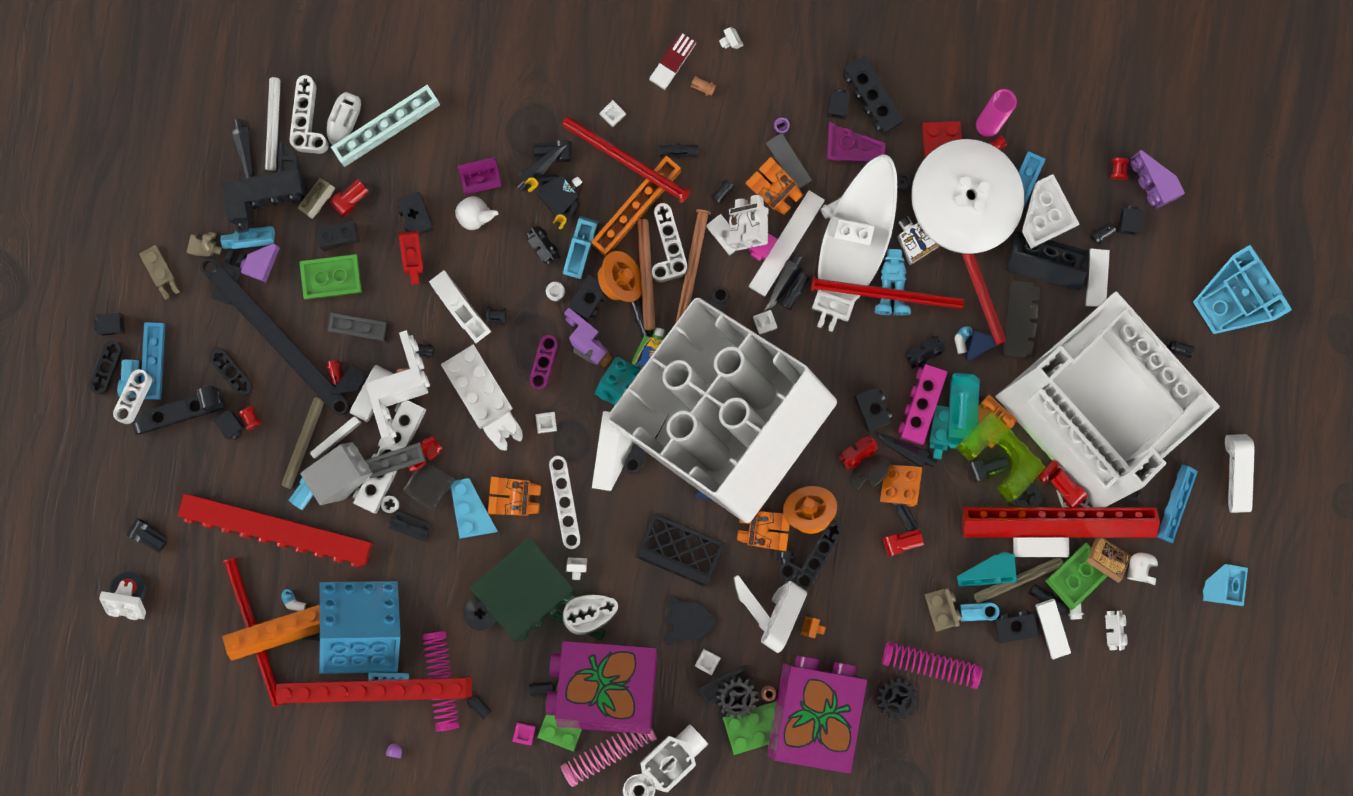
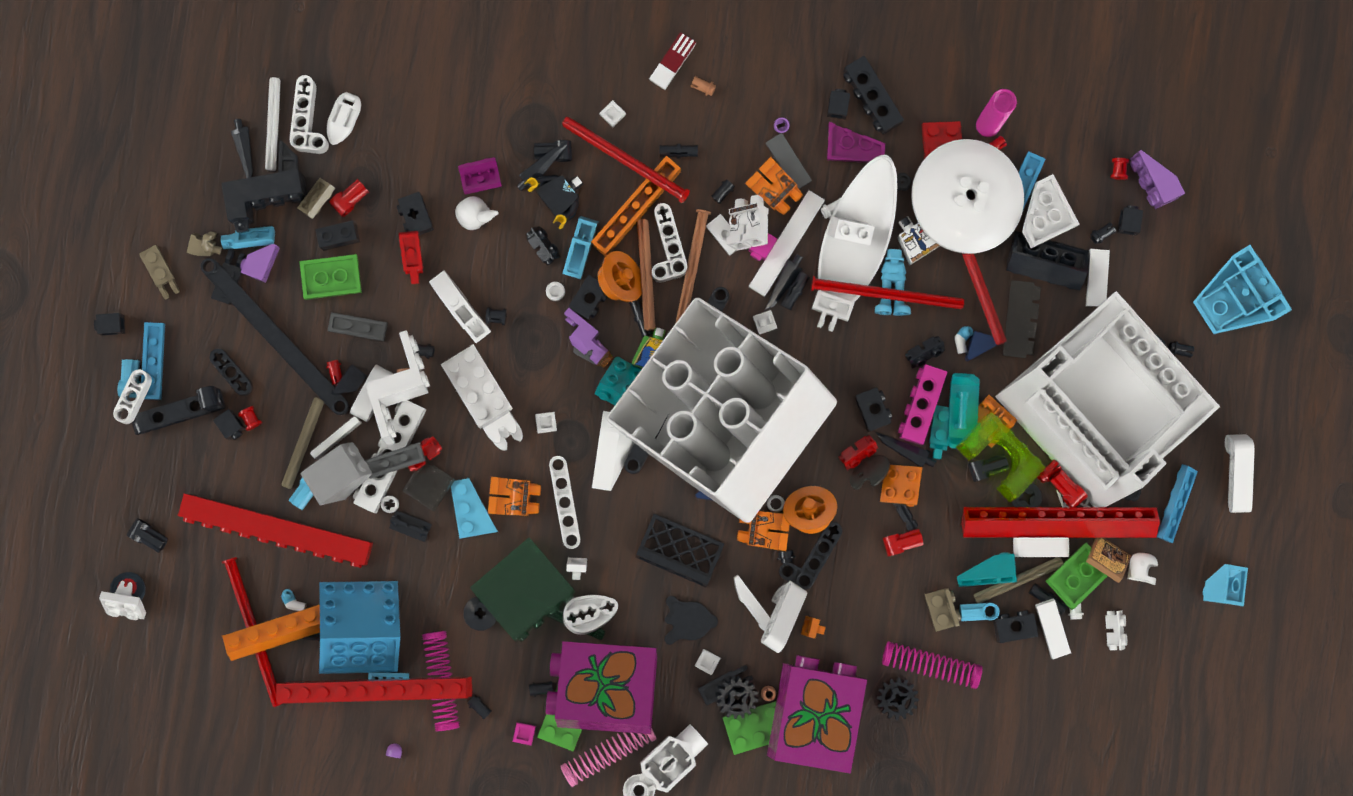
black beam [89,341,123,395] -> none
light aqua brick [331,85,440,167] -> none
magenta beam [530,335,558,390] -> none
white tile [719,27,743,49] -> none
none -> white piece [767,495,785,513]

